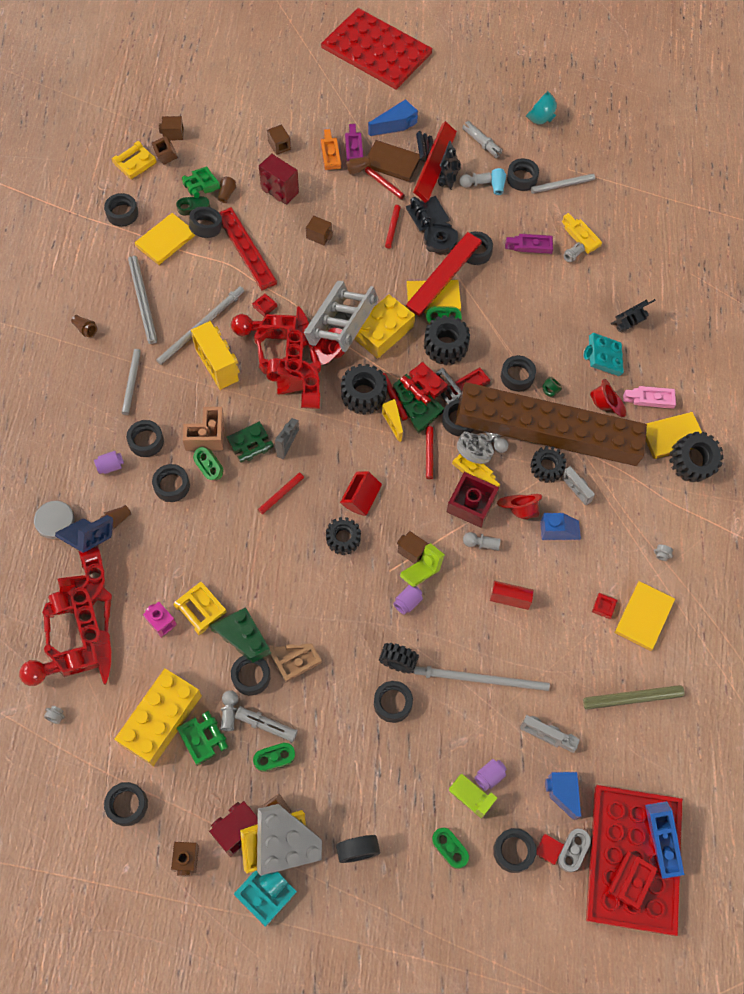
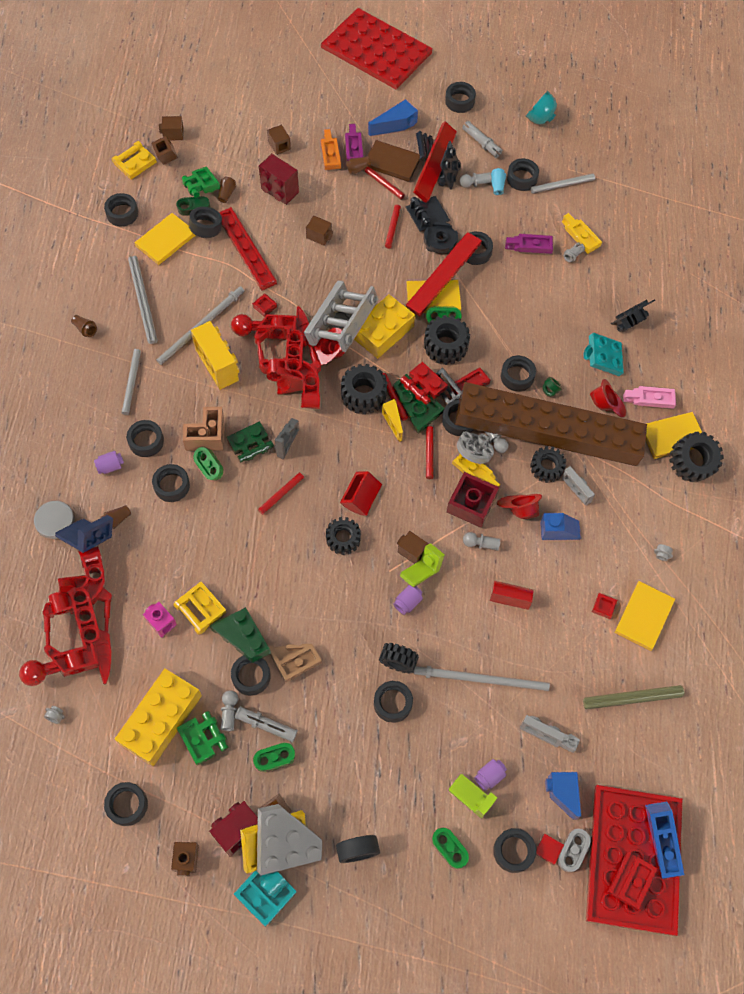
none -> black tyre [445,82,476,113]

